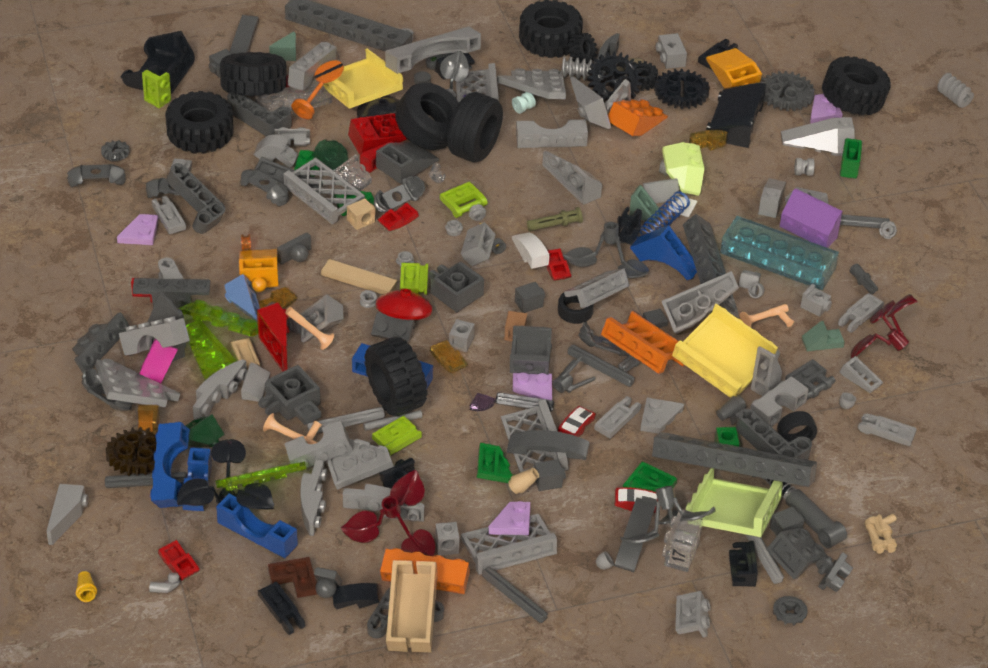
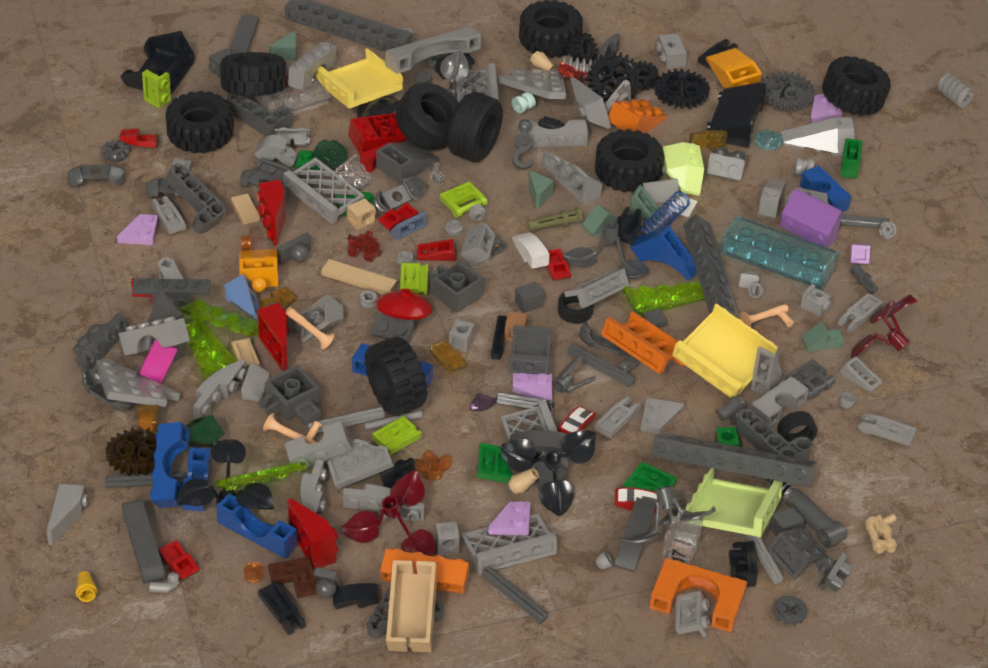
orange piece [291,60,344,119] -> none
light grey wedge [662,271,739,334] -> none
none -> red slope [119,128,158,148]
none -> dark grey beam [121,499,165,584]
none -> tan tile [231,194,260,225]
none -> clear orange bush [244,562,263,584]
none -> red slope [256,179,286,246]
none -> red slope [287,498,338,571]
none -> clear red hips [347,231,382,262]
none -> sand blue slope [390,211,426,240]
none -> clear orange plate [414,450,452,481]
none -> red slope [417,239,456,261]
none -> black axle [491,315,507,360]
none -> black plant [501,430,596,516]
none -> dark grey piece [512,119,533,170]
none -> sand green slope [528,171,554,208]
none -> tan cone [530,51,555,71]
none -> black brick [538,116,565,129]
none -> clear red plate [557,62,587,83]
none -> sand green slope [582,204,618,236]
none -> black tyre [595,129,664,193]
none -> clear neon green wing [623,282,705,316]
none -> orange arch [649,558,747,633]
none -> bracket [706,147,749,181]
none -> clear light blue gear [755,129,783,150]
none -> blue arch [800,166,851,212]
none -> lavender tile [850,244,870,264]

